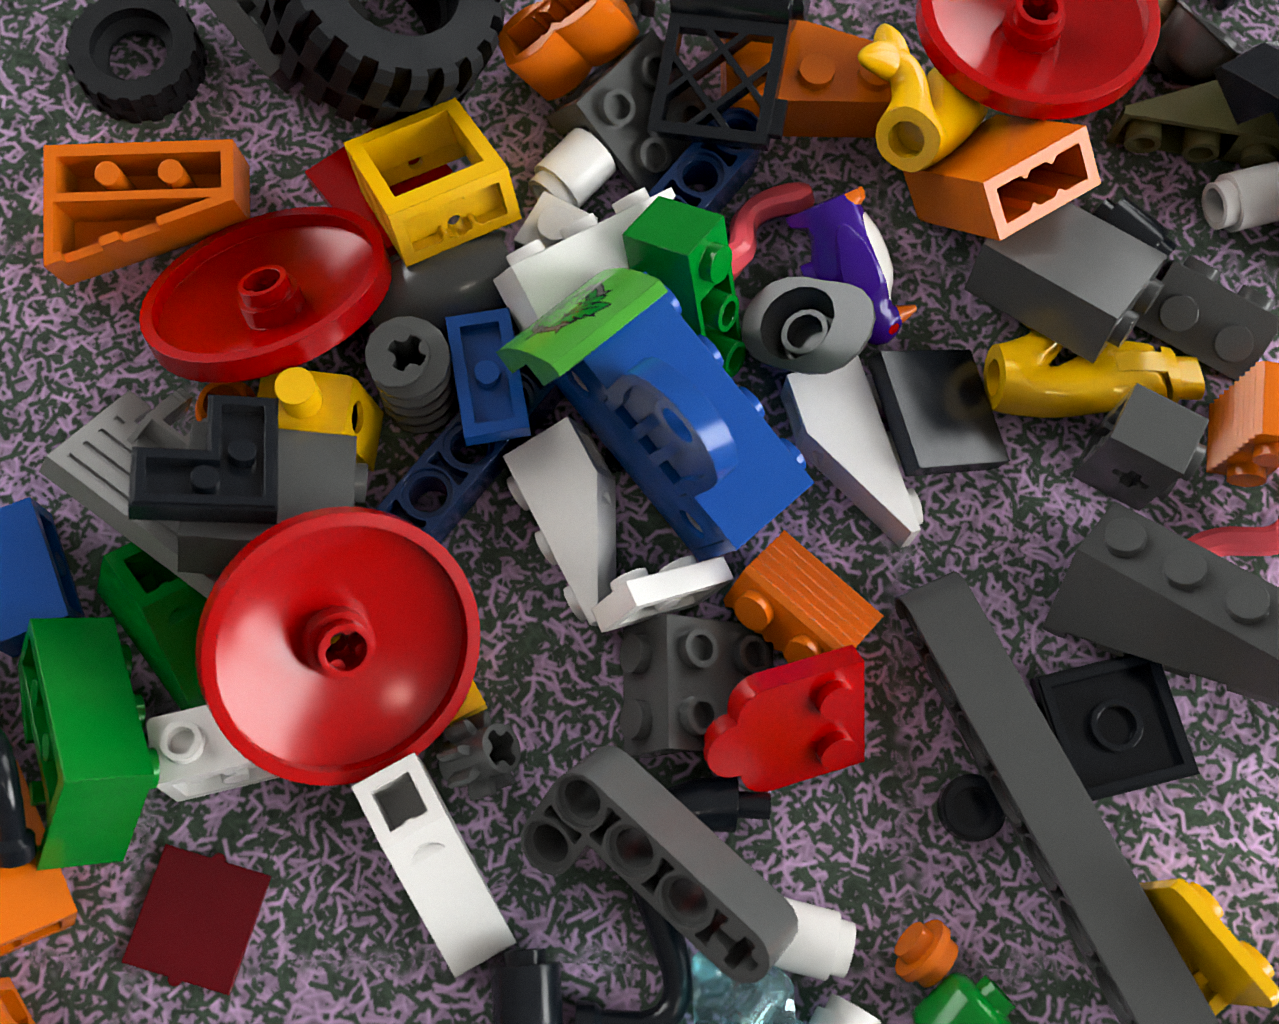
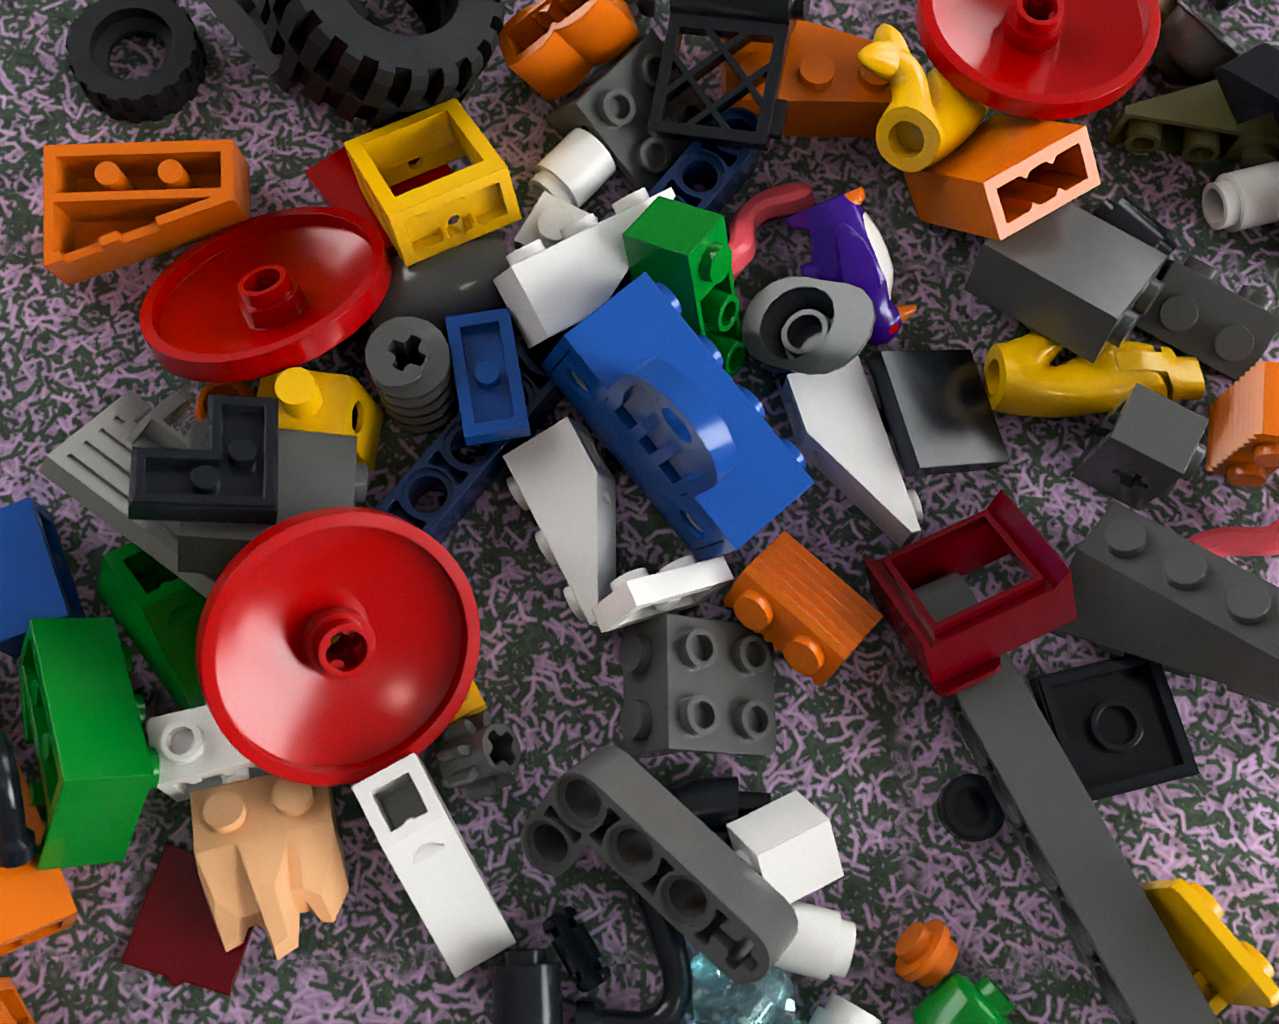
bright green slope [496,268,668,386] -> none
red plate [703,645,865,792] -> none
none -> light nougat plate [190,773,349,961]
none -> black piece [543,906,611,993]
none -> white brick [726,790,844,904]
none -> dark red piece [863,489,1077,697]

